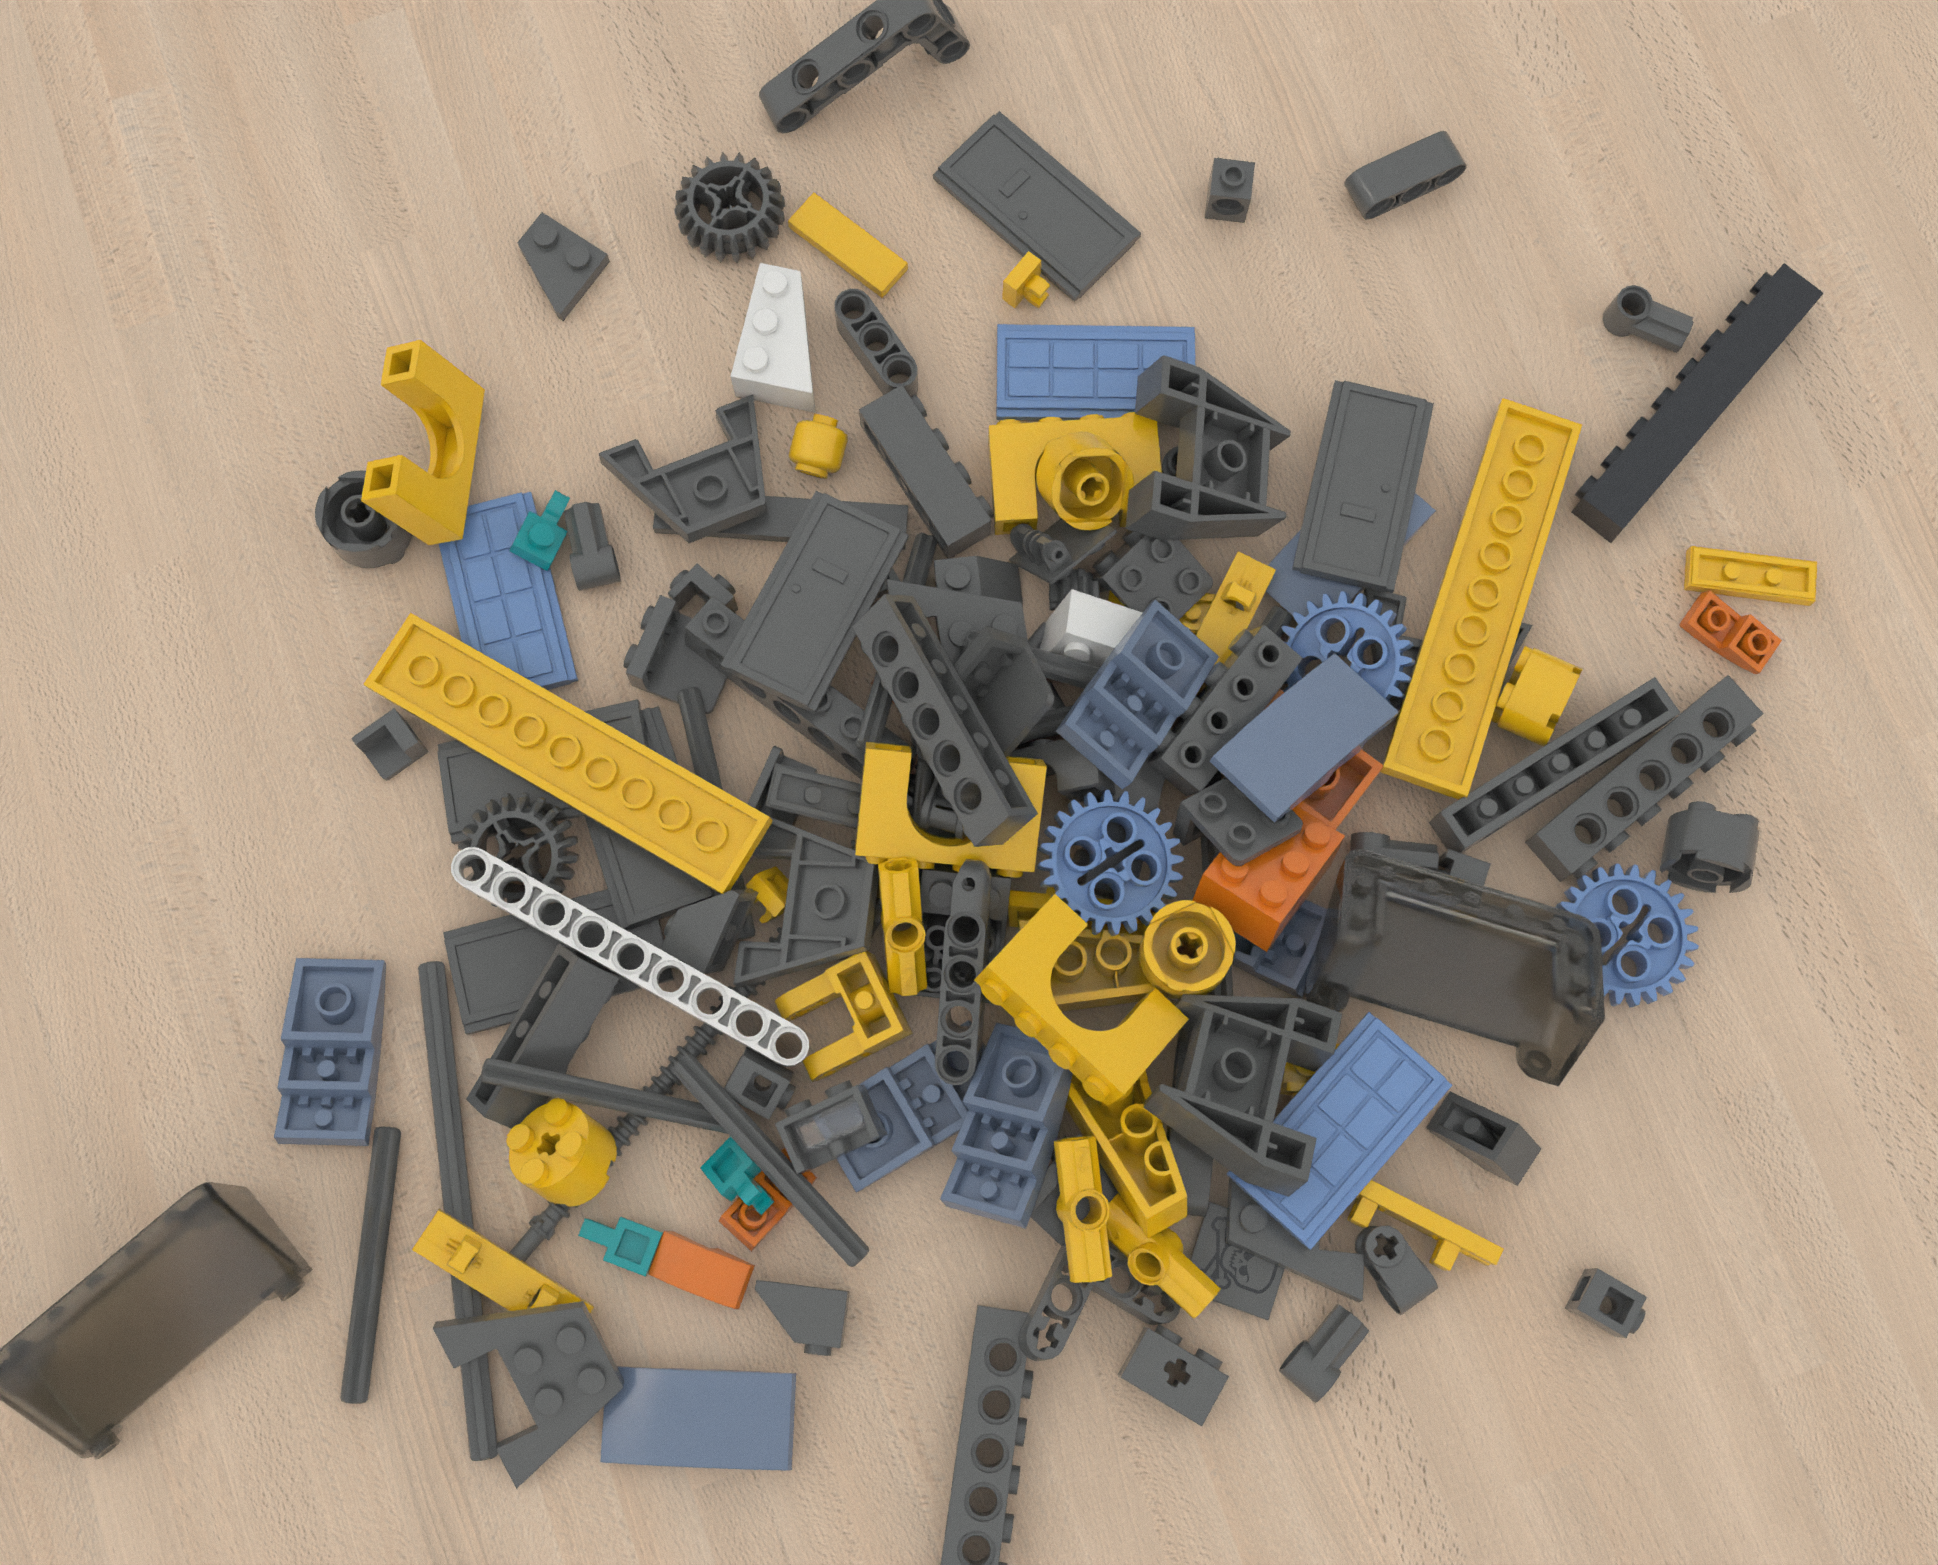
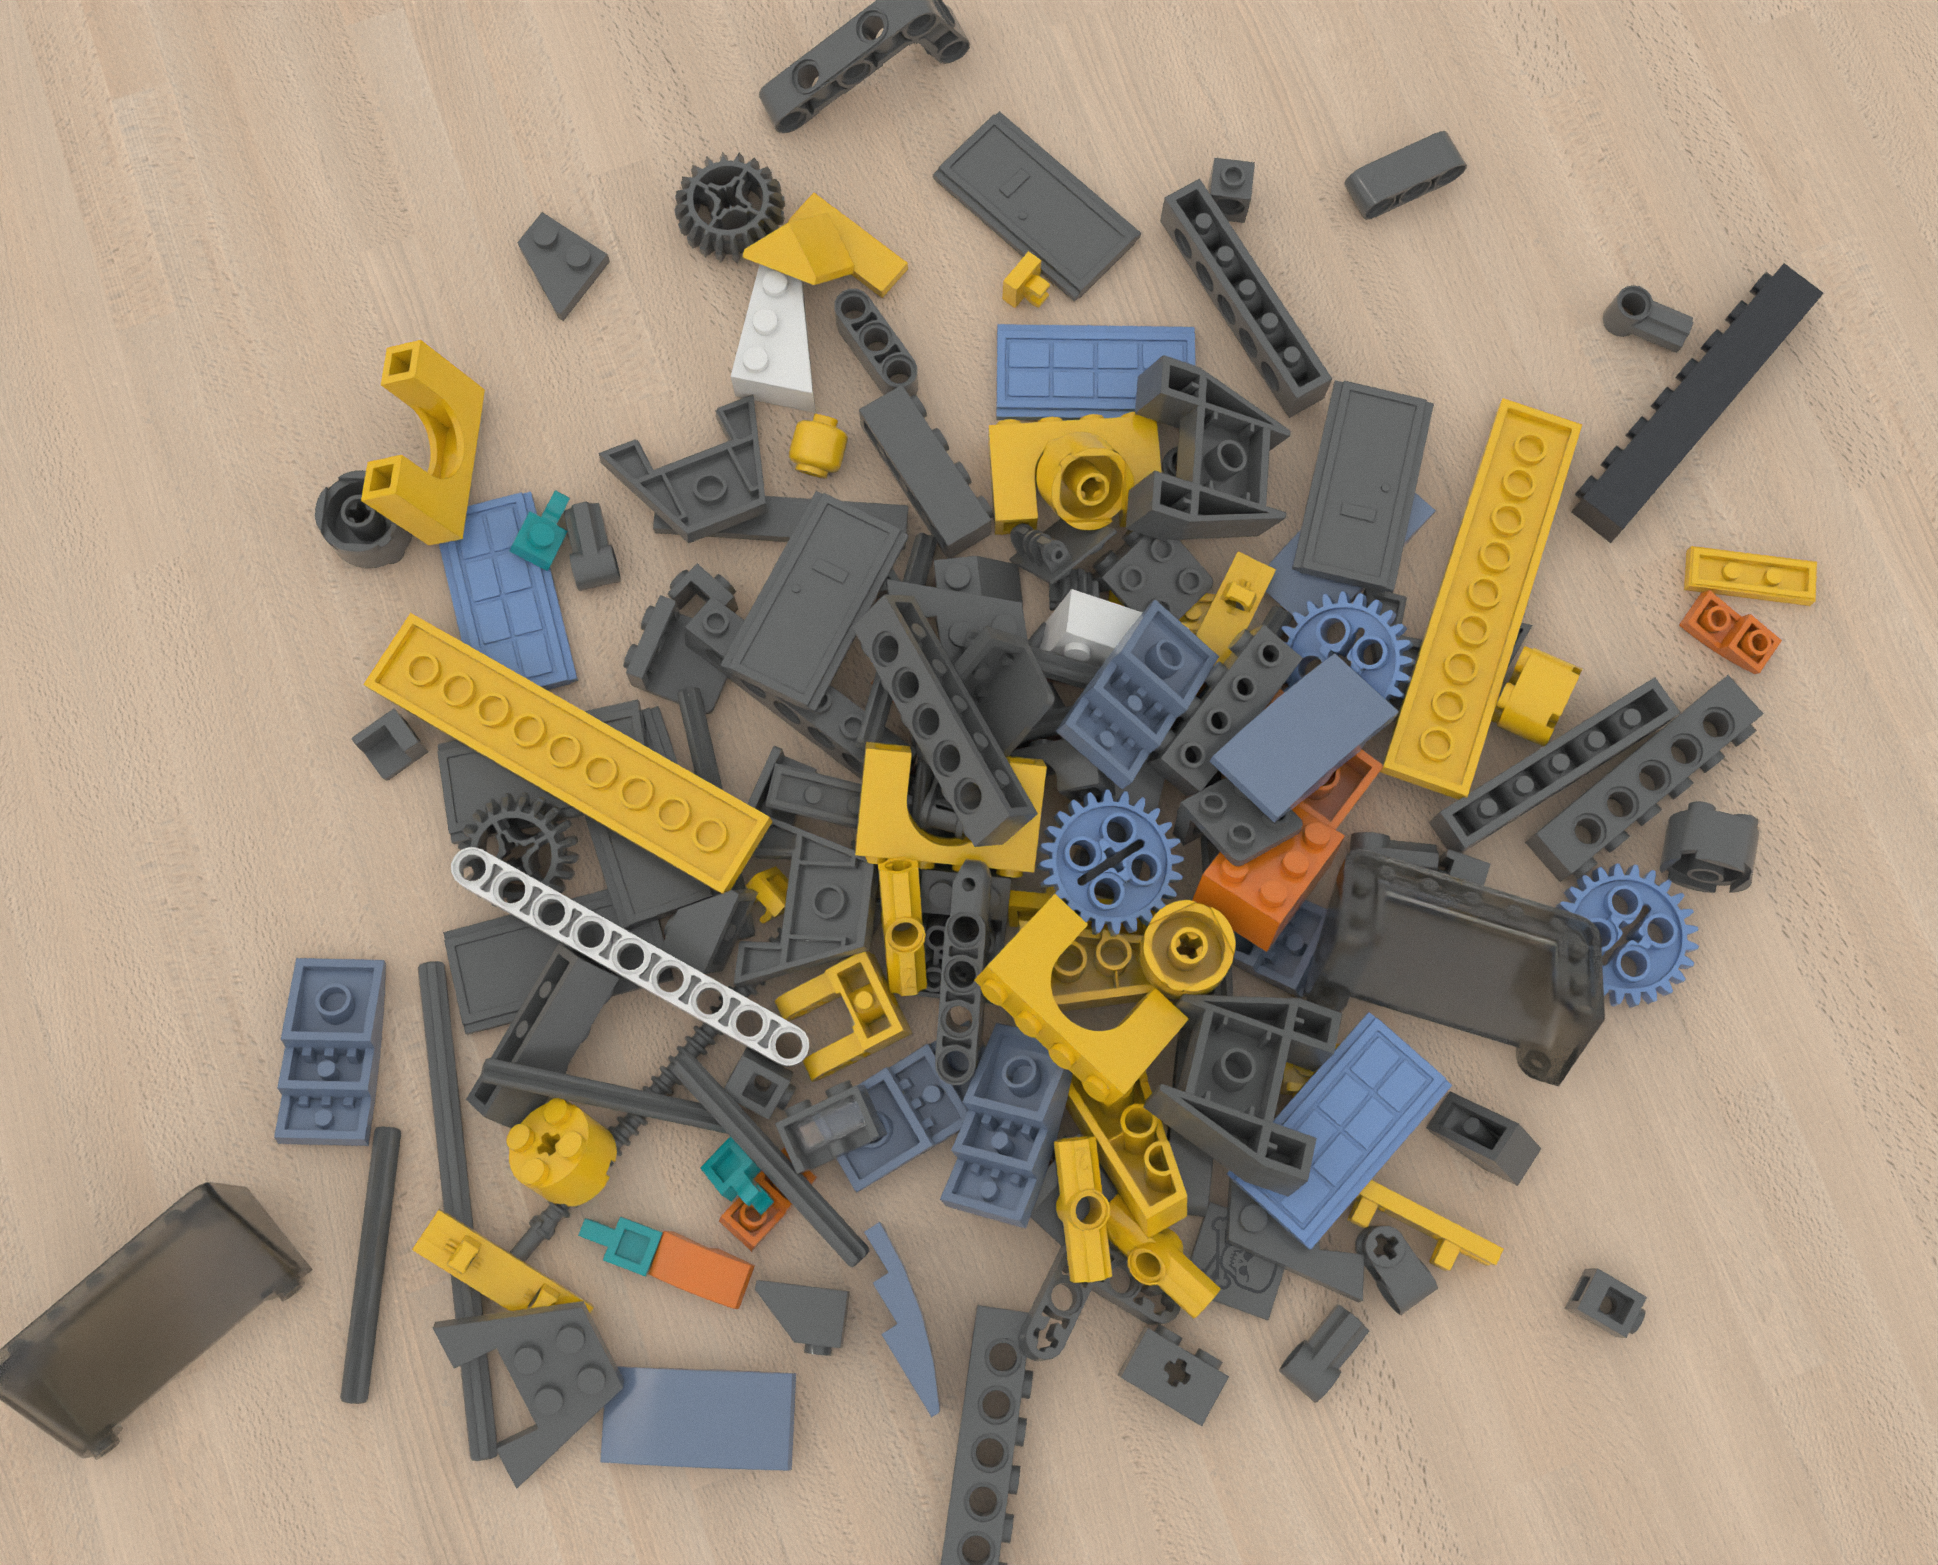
none -> yellow slope [742,213,855,285]
none -> sand blue slope [864,1222,940,1417]
none -> dark grey brick [1160,179,1332,418]

